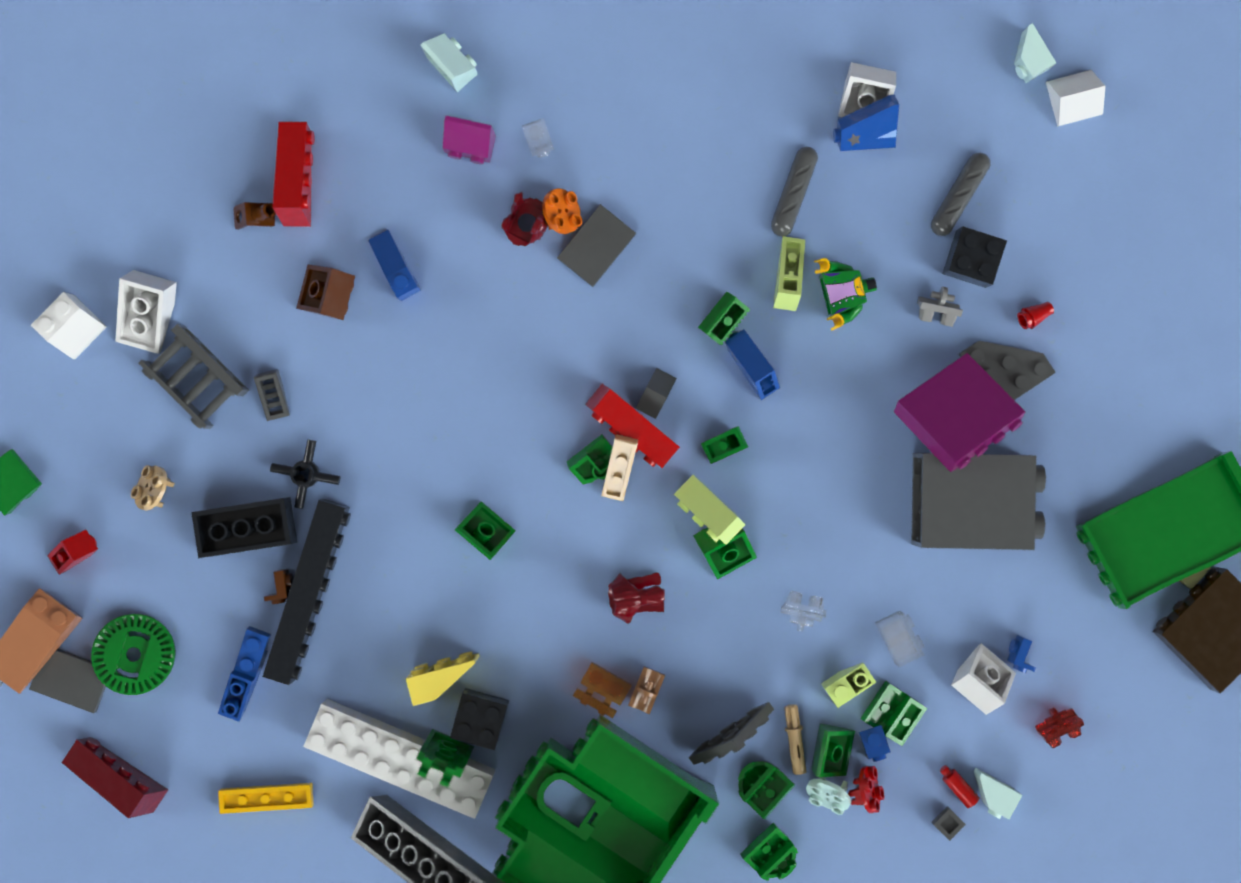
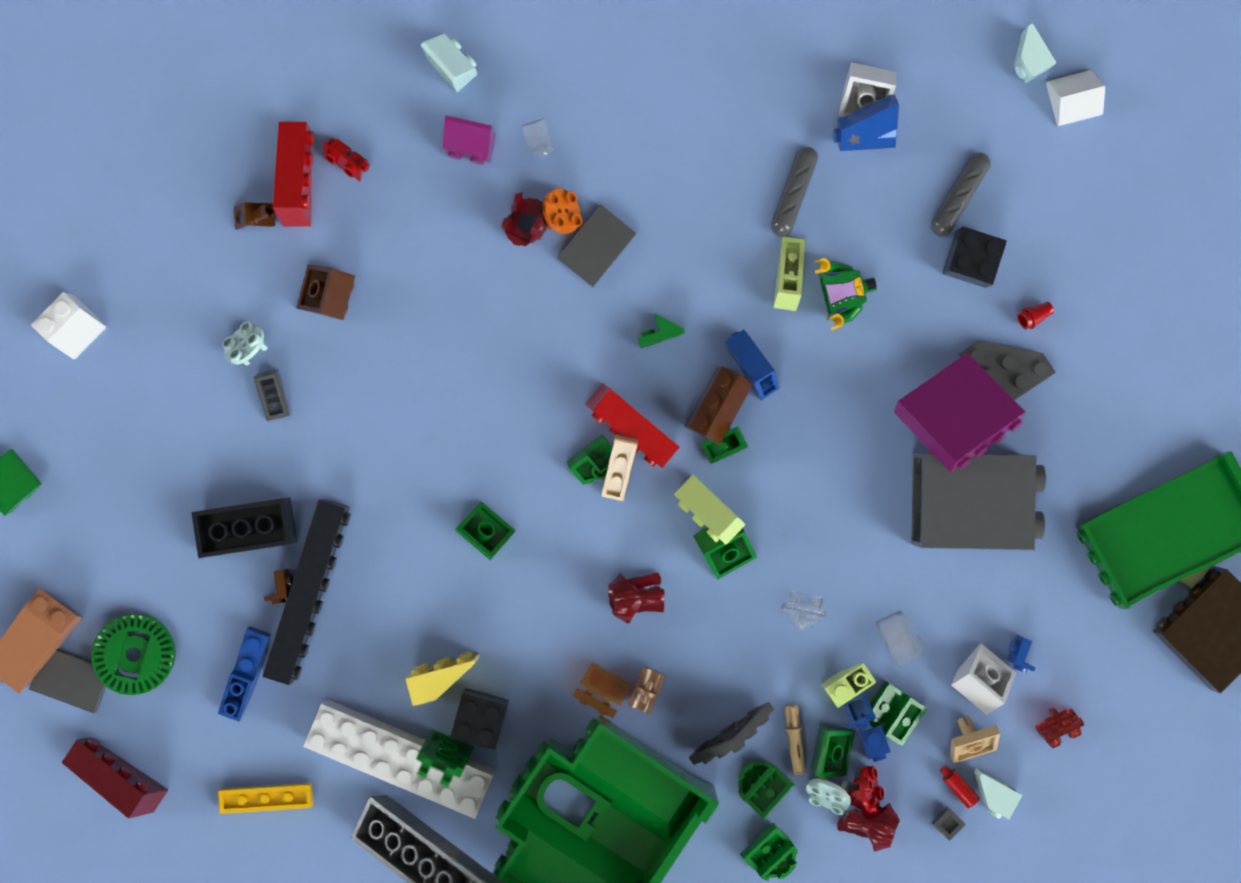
red slope [47,530,98,575] -> none
white slope [115,270,177,354] -> none
tan plate [130,465,175,511] -> none
dark grey fence [138,324,249,429] -> none
black bar [270,439,341,509] -> none
blue slope [368,230,421,301] -> none
dark grey slope [635,368,677,419] -> none
green brick [698,292,750,345] -> none
light grey hips [917,286,963,327] -> none
none -> light aqua plate [222,321,268,366]
none -> red hinge [323,138,370,182]
none -> green slope [638,314,685,349]
none -> reddish brown slope [684,366,753,445]
none -> dark red piece [837,793,900,852]
none -> blue bracket [843,692,876,731]
none -> tan tile [950,716,1000,764]

